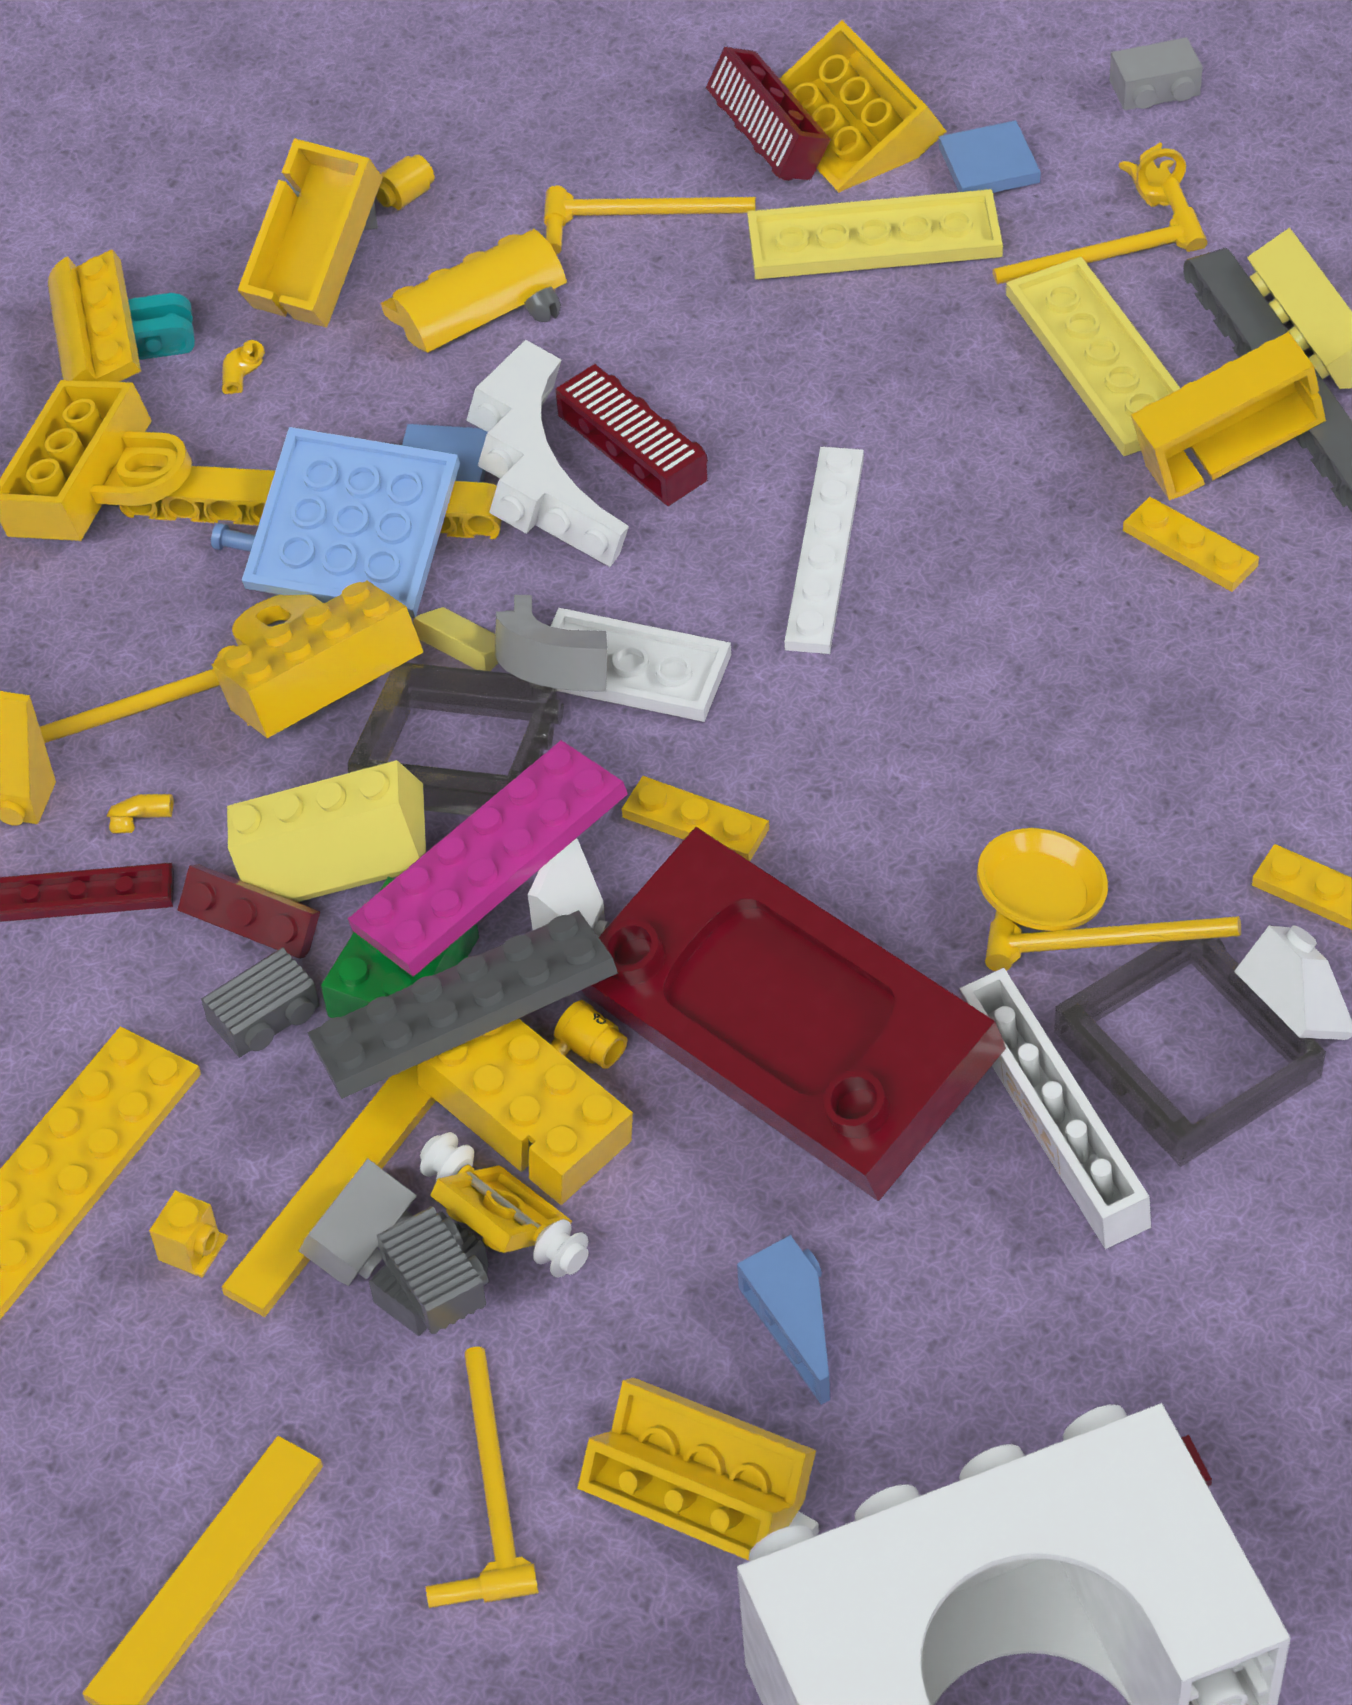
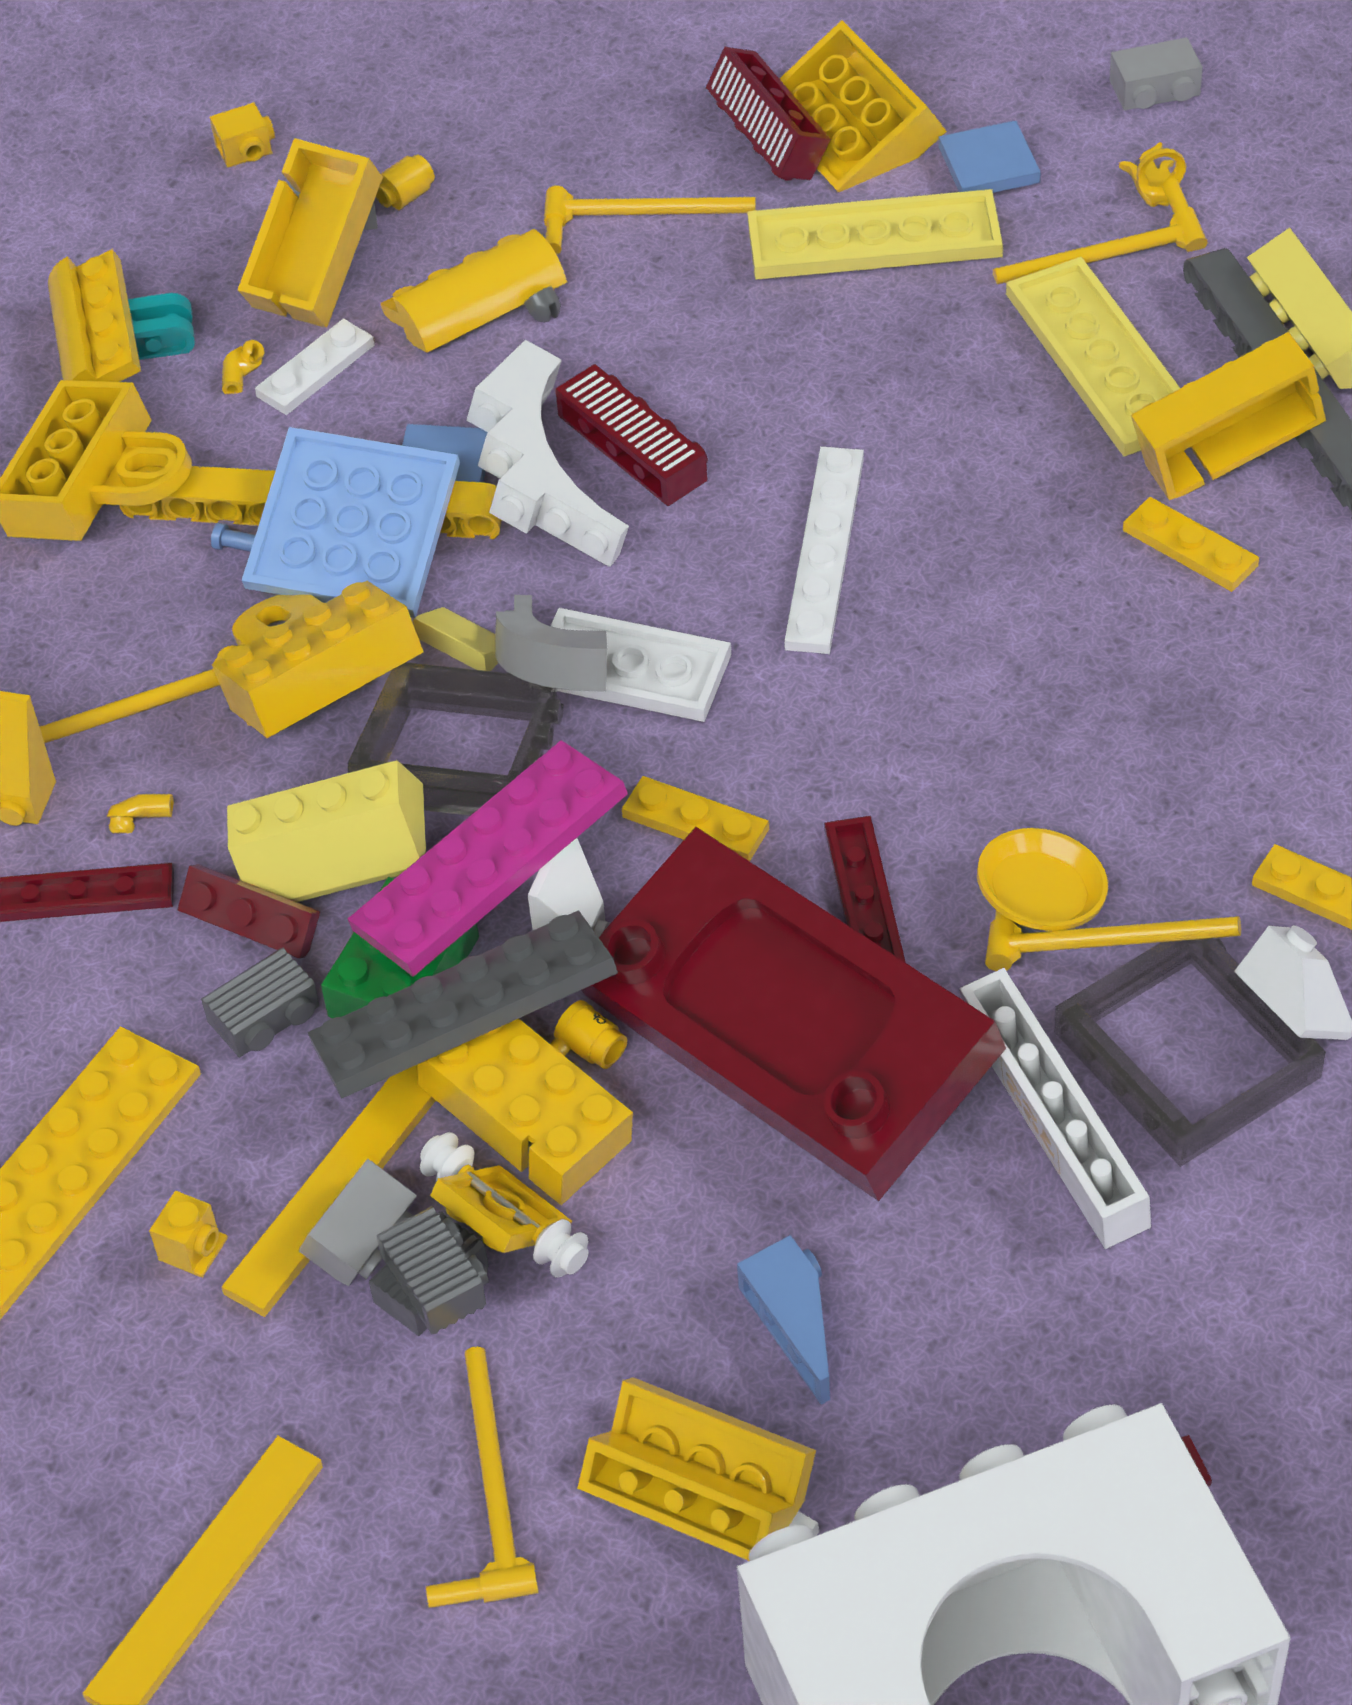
none -> yellow brick [209,102,275,168]
none -> white plate [255,318,375,415]
none -> dark red tile [824,815,906,963]

